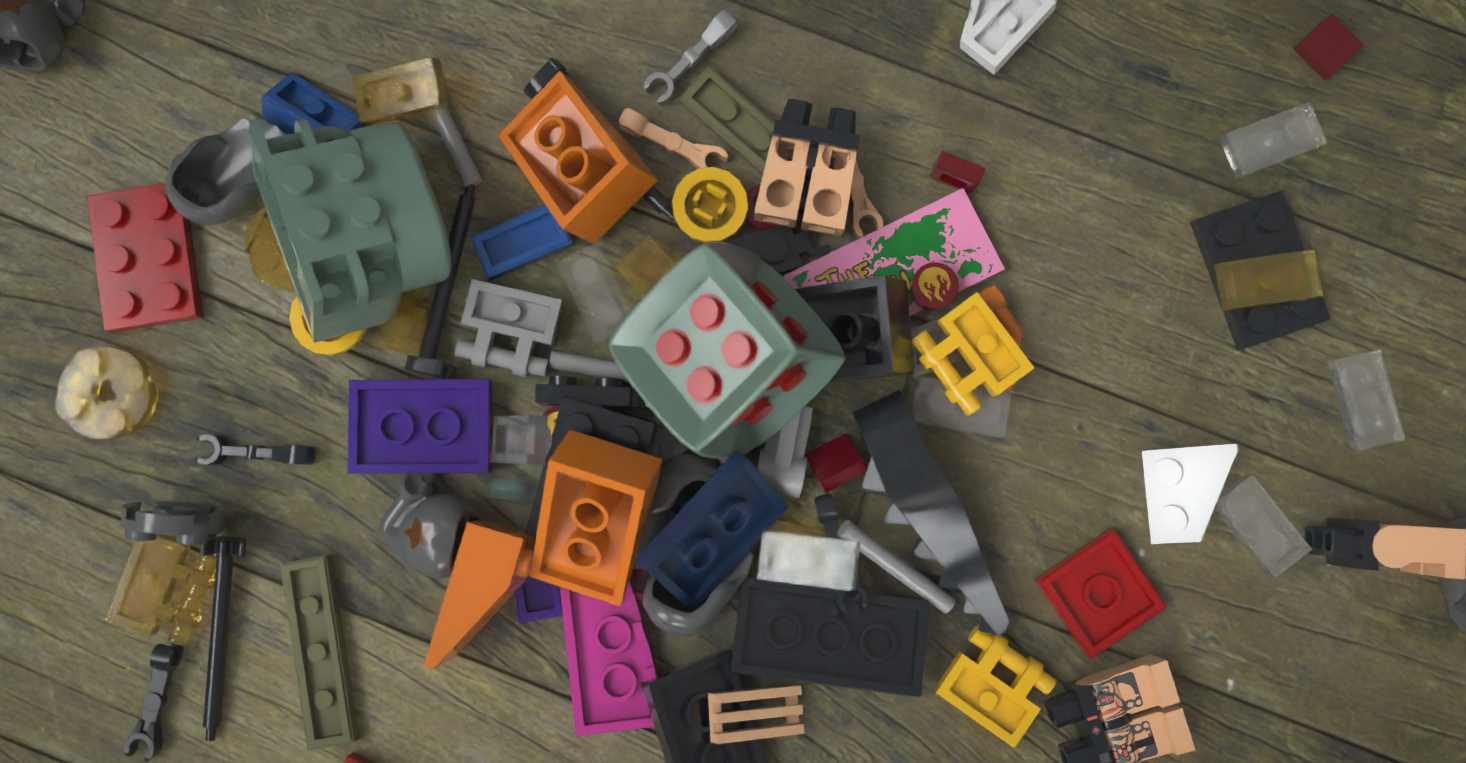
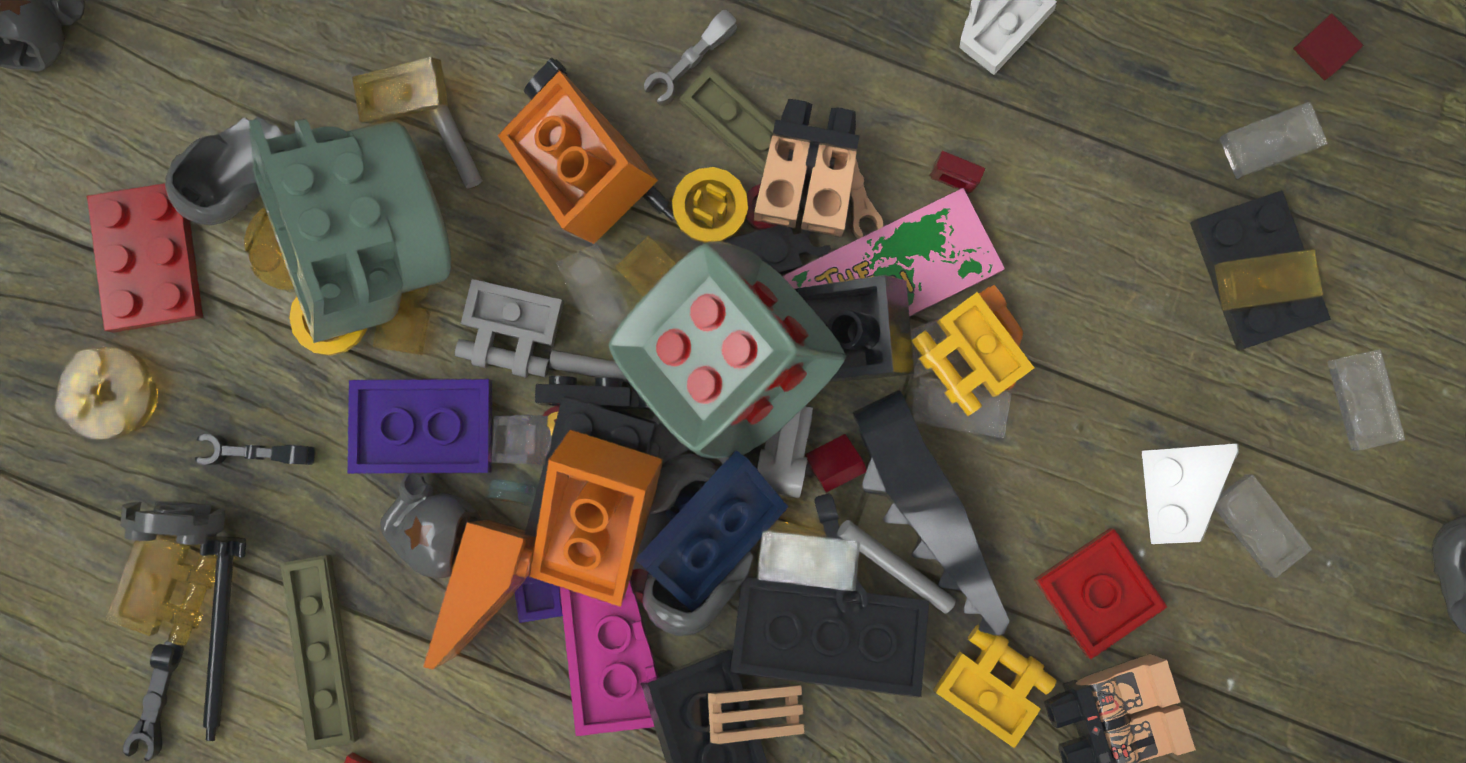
blue slope [262,72,367,135] -> none
black piece [404,184,476,379] -> none
blue tile [470,205,574,281] -> none
light nougat piece [619,108,728,169] -> none
dark red tile [910,262,959,311] -> none
hips [1304,518,1466,579] -> none

